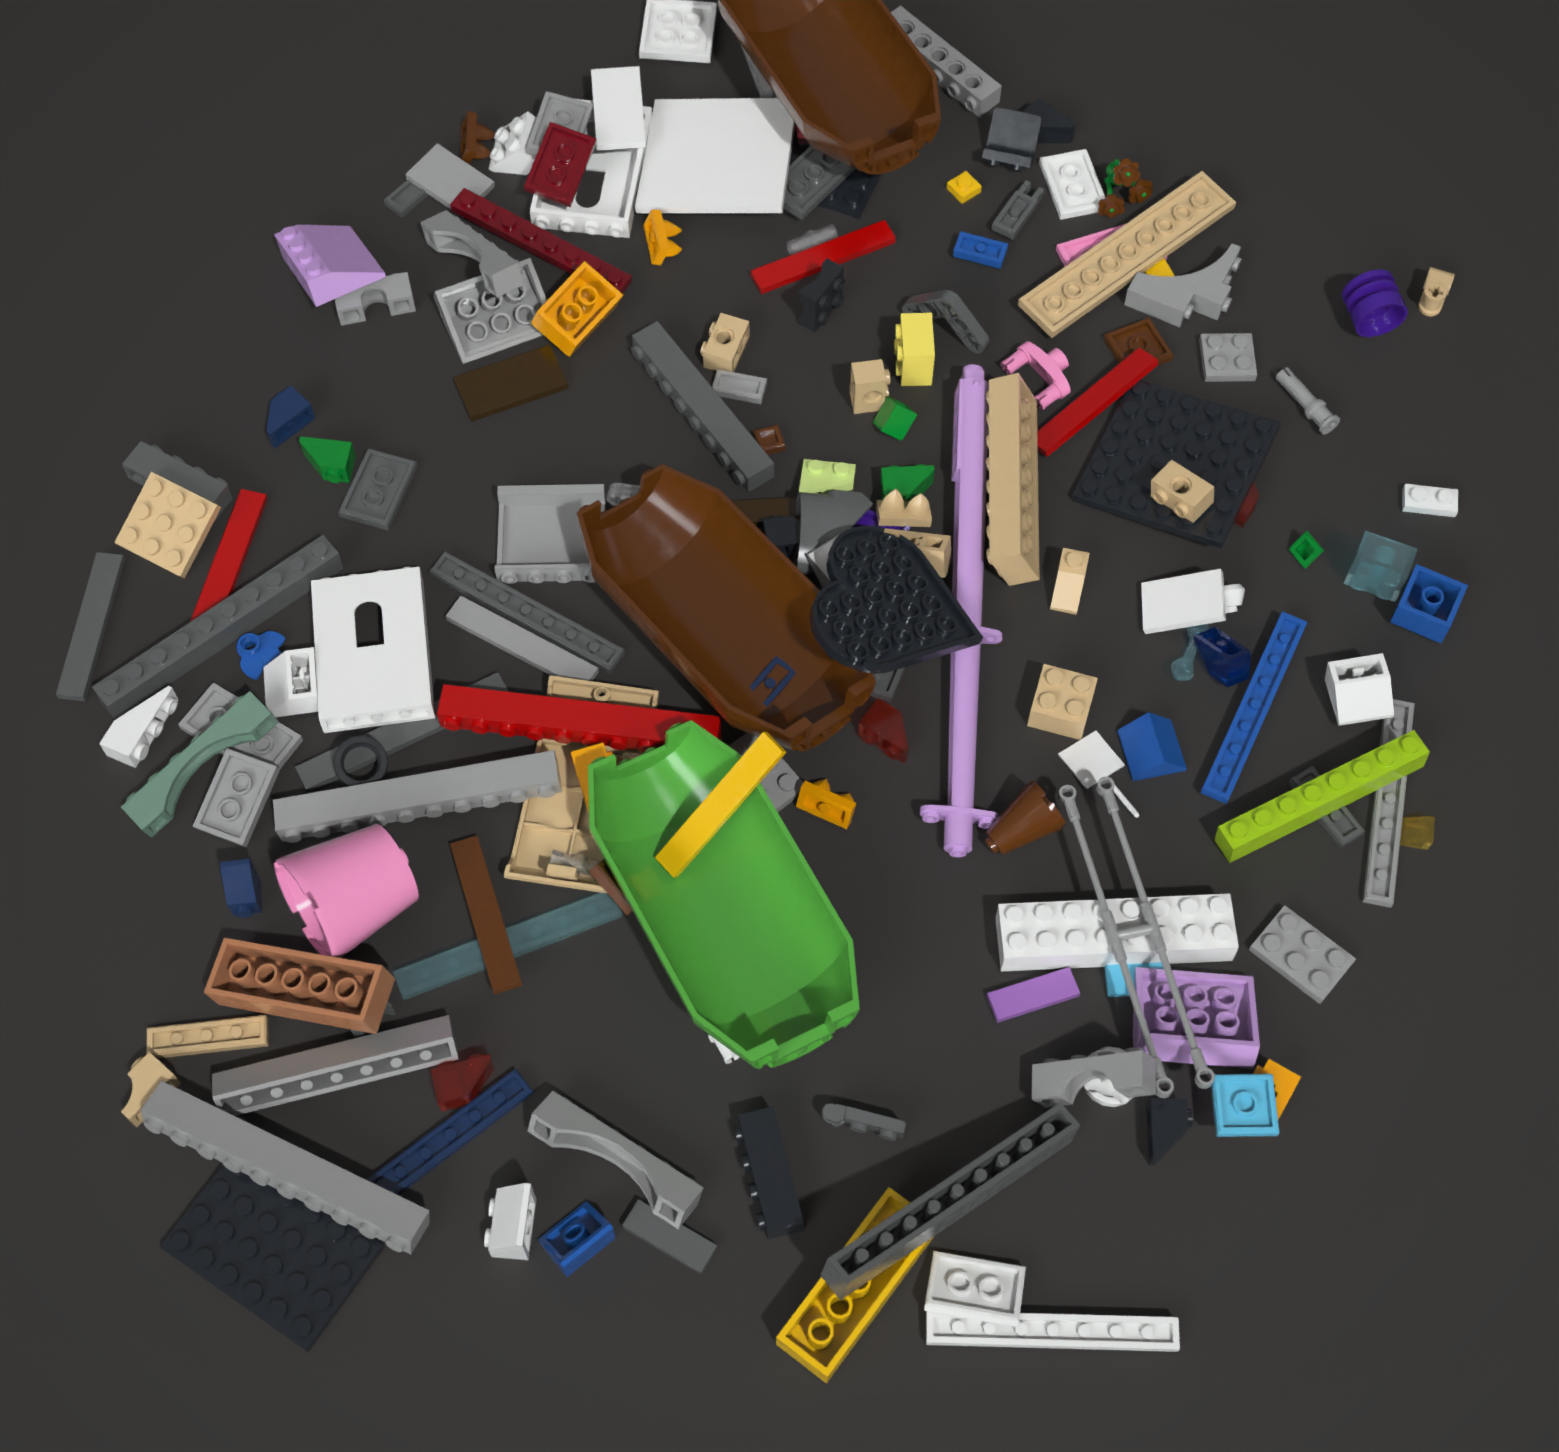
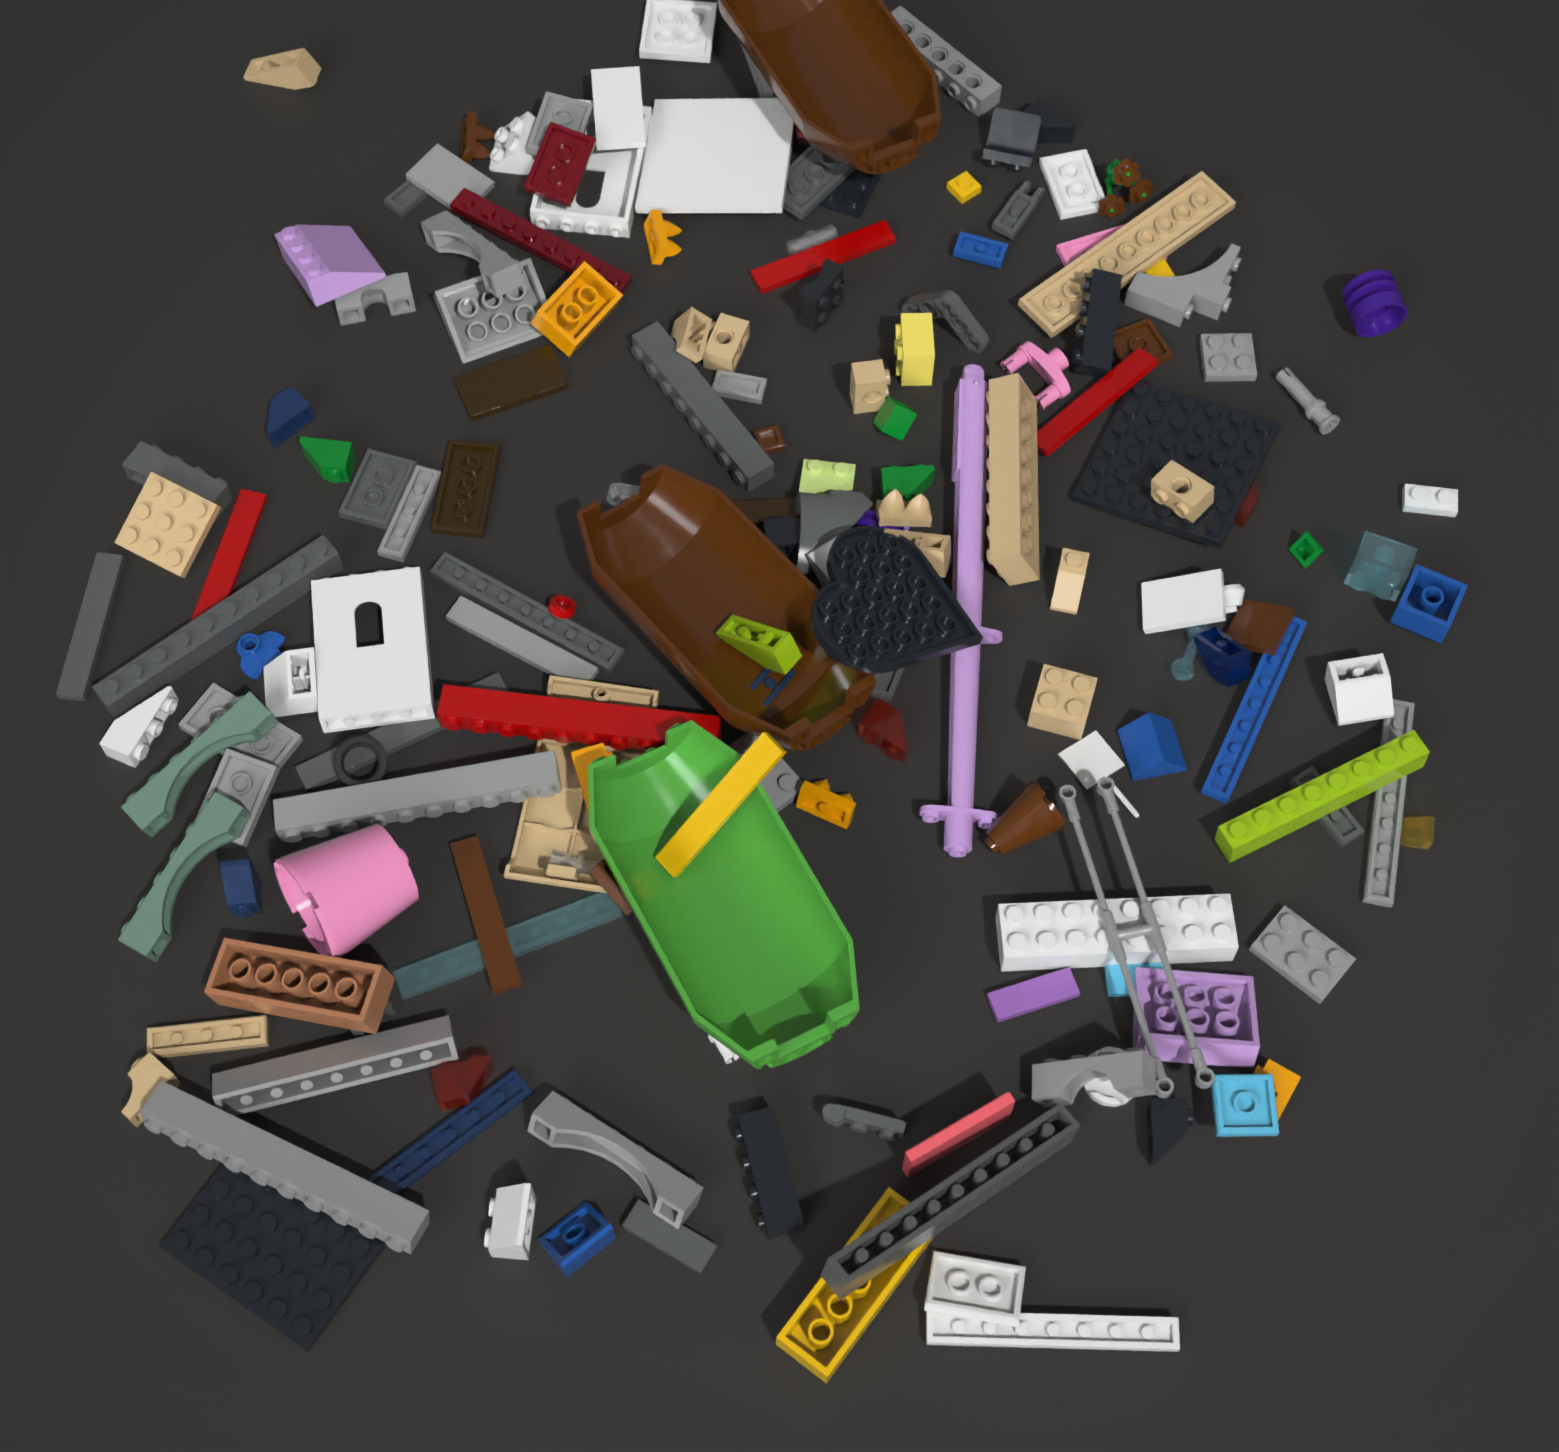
light grey panel [494,484,606,584] -> none
tan piece [1418,267,1455,317] -> none
none -> sand green arch [118,792,252,963]
none -> tan slope [243,48,322,90]
none -> light grey tile [377,465,442,563]
none -> dark brown tile [431,440,501,538]
none -> red tile [548,595,577,619]
none -> tan arch [670,307,712,363]
none -> lime slope [716,614,802,675]
none -> coral tile [902,1092,1015,1178]
none -> black brick [1071,268,1122,378]
none -> reddish brown tile [1222,599,1296,656]

